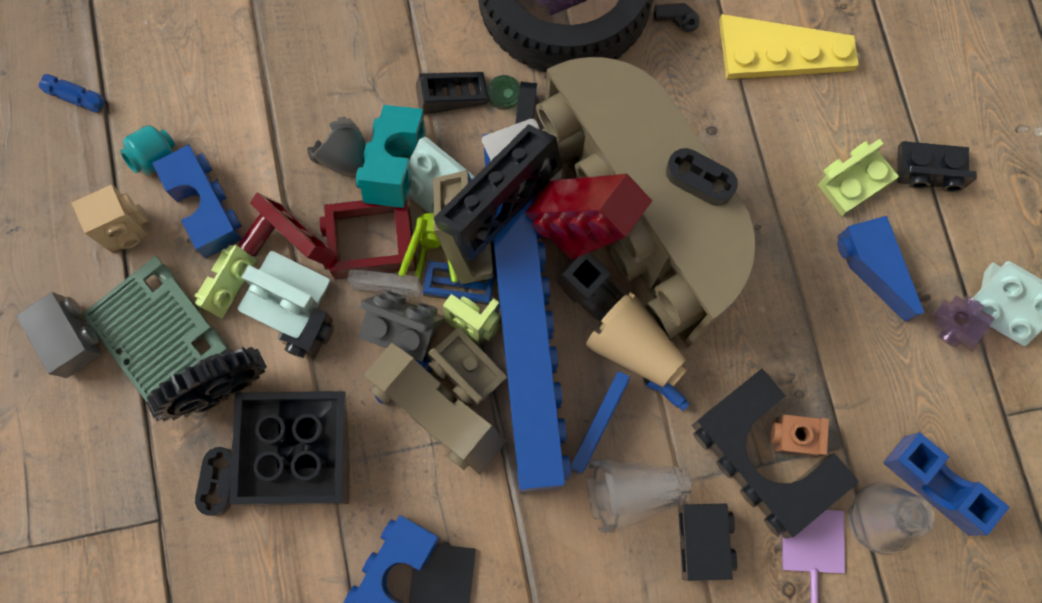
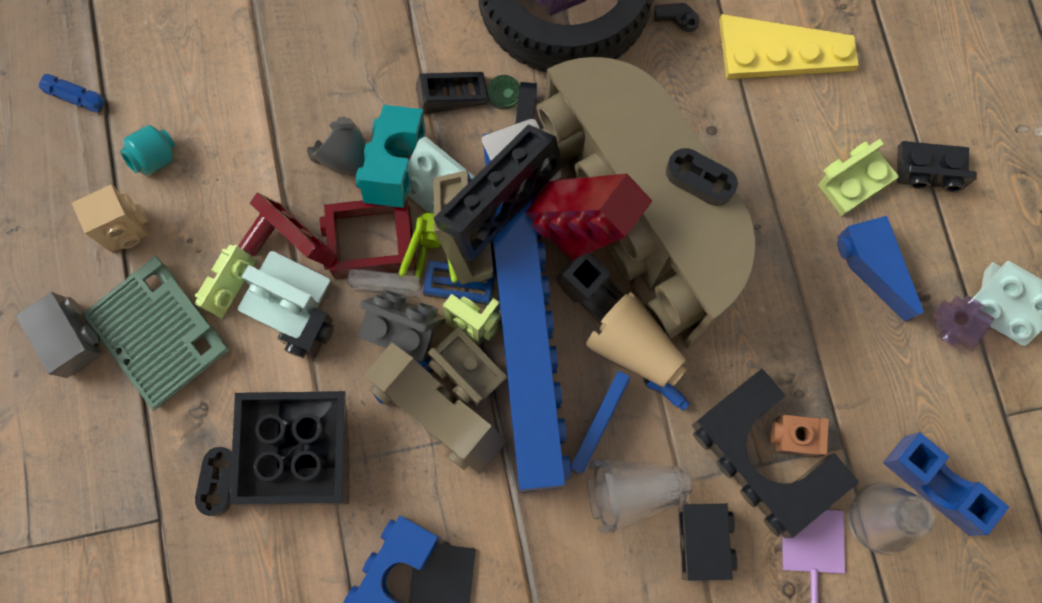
black gear [146,347,267,422] -> none
blue arch [152,145,242,259] -> none

